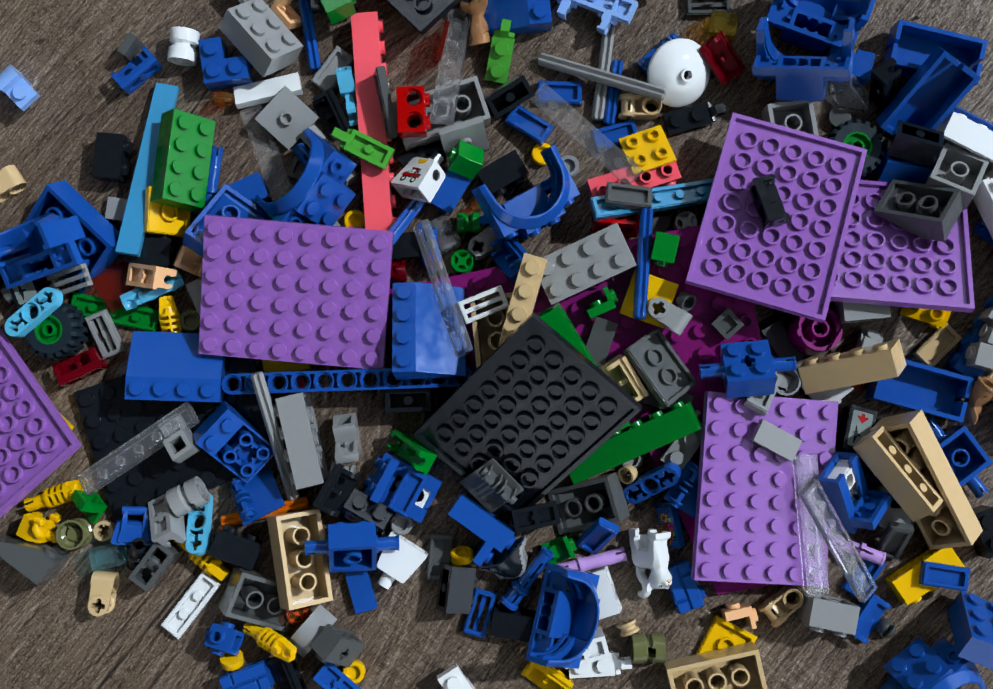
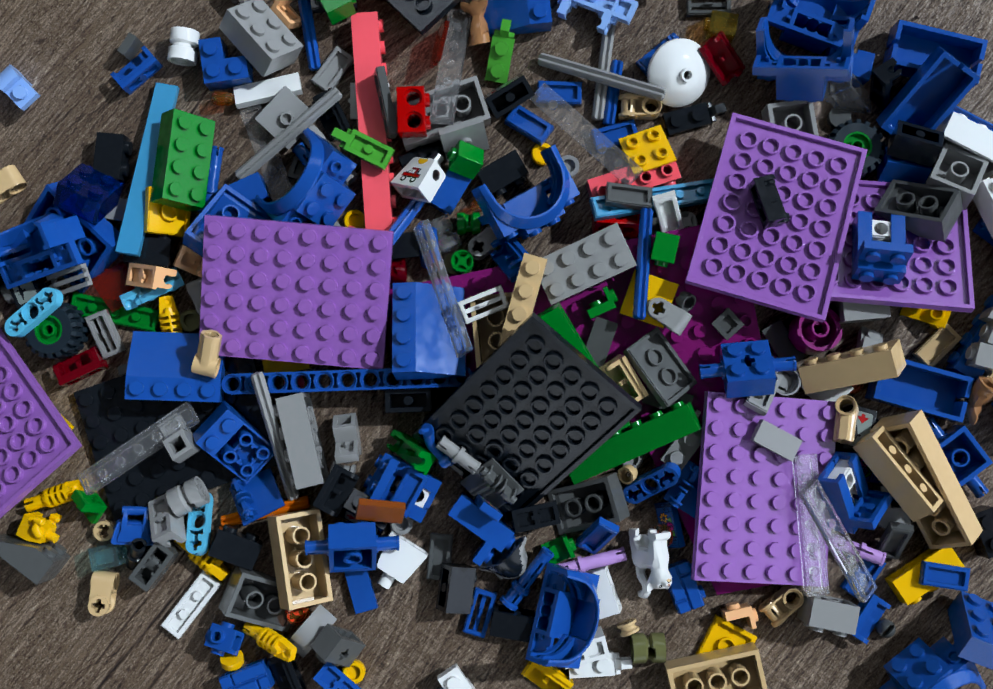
olive wheel [55,517,95,550] -> none
medium azure piece [335,65,358,126] -> none
yellow tile [450,546,473,566] -> none
none -> clear blue brick [53,163,123,226]
none -> tan piece [191,329,222,379]
none -> light grey axle [235,87,342,180]
none -> dark orange tile [355,498,406,524]
none -> blue piece [418,423,454,468]
none -> light grey pin [435,435,481,475]
none -> blue tile [474,494,503,522]
none -> white tile [652,190,684,232]
none -> tan piece [833,395,859,444]
none -> blue brick [851,211,914,285]

